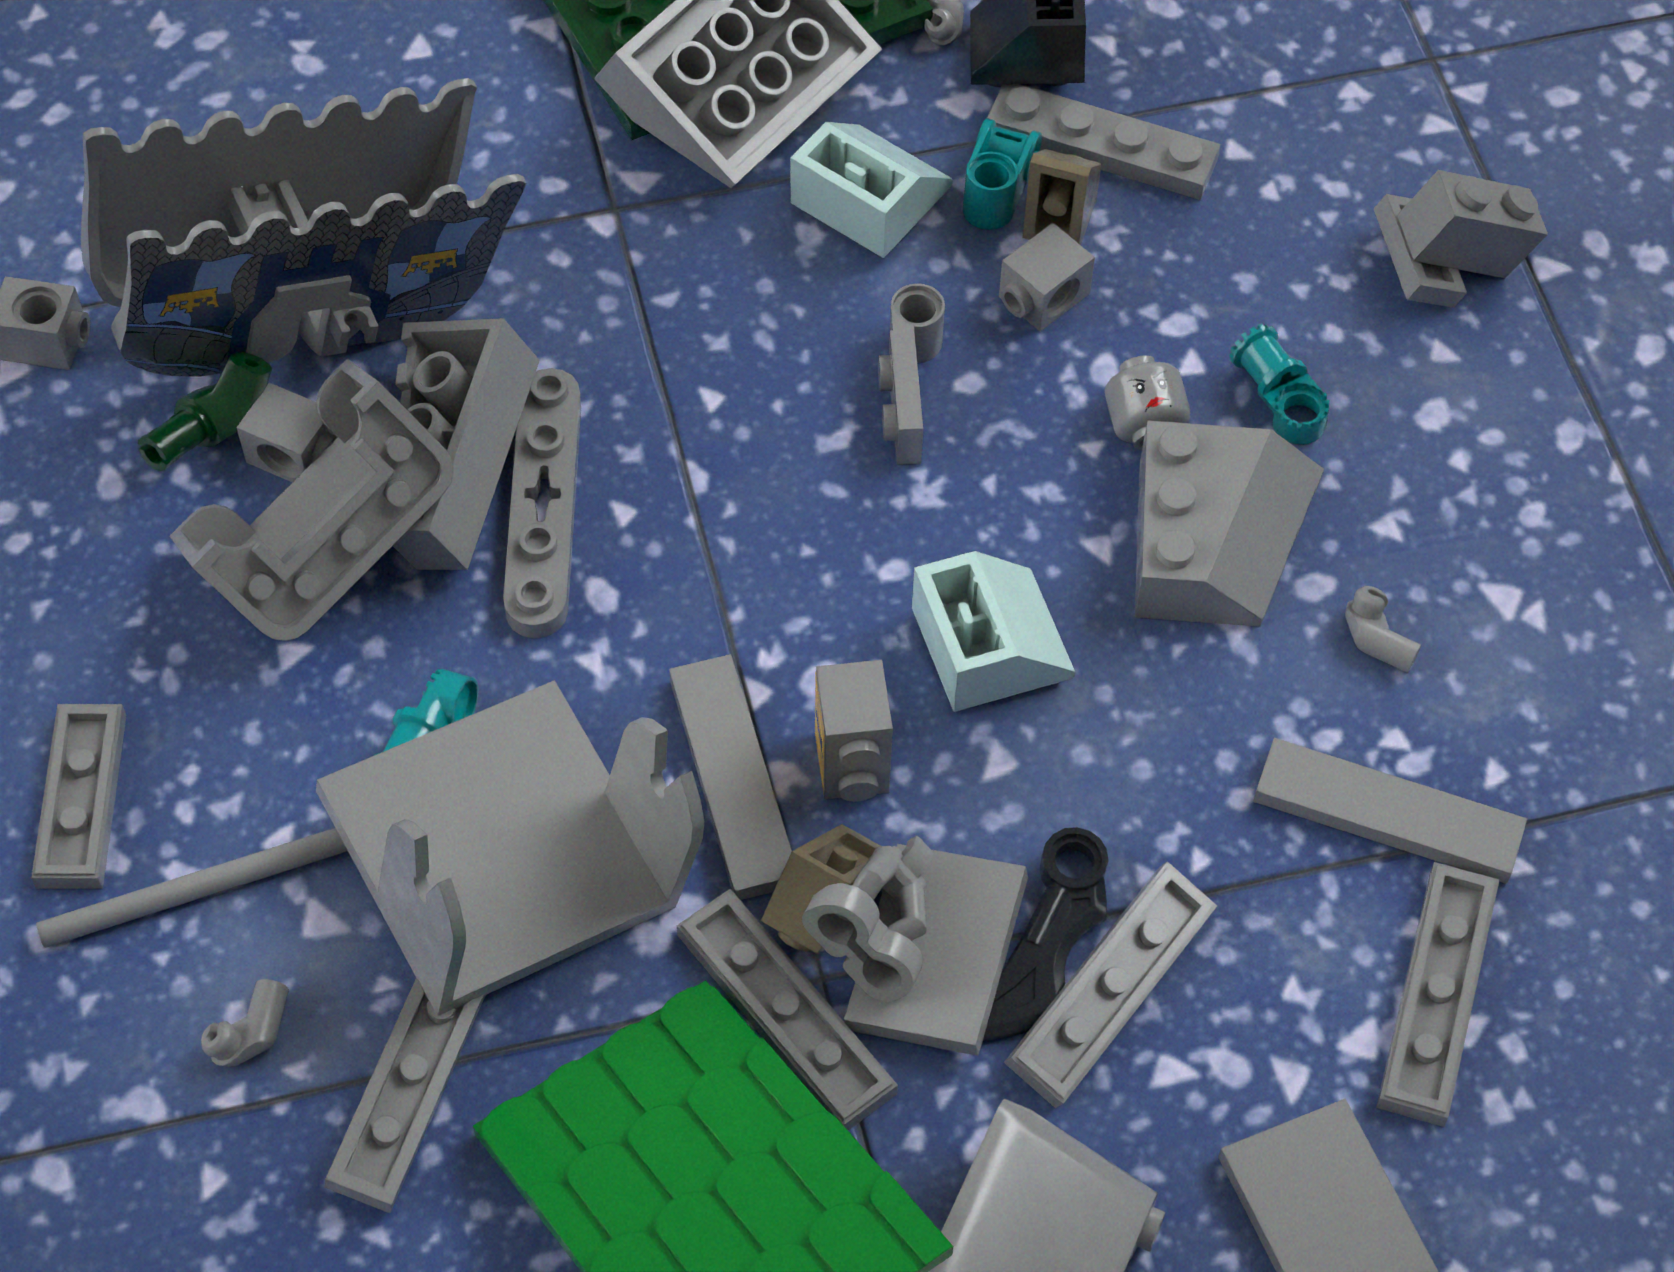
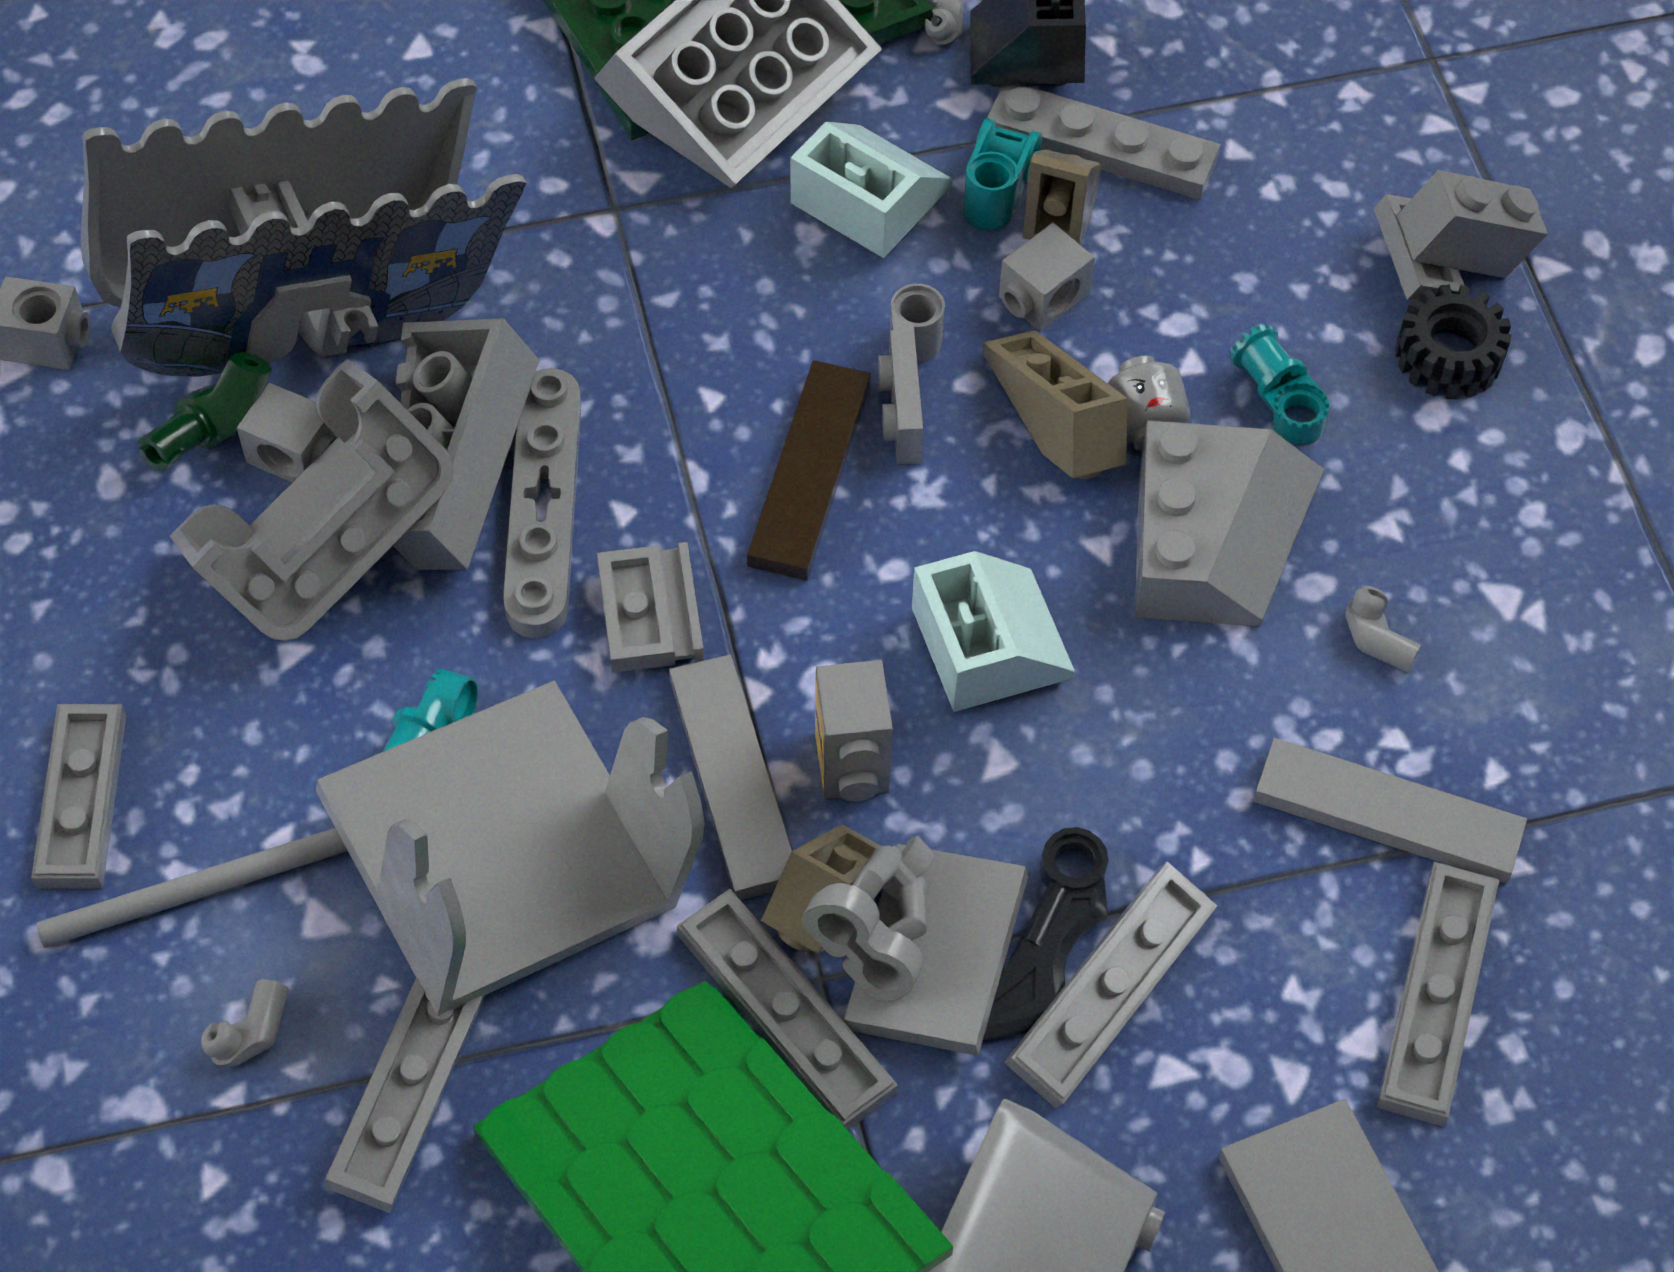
none -> light grey plate [597,542,704,673]
none -> dark brown tile [747,360,871,580]
none -> dark tan slope [983,330,1128,479]
none -> black tyre [1395,284,1512,399]

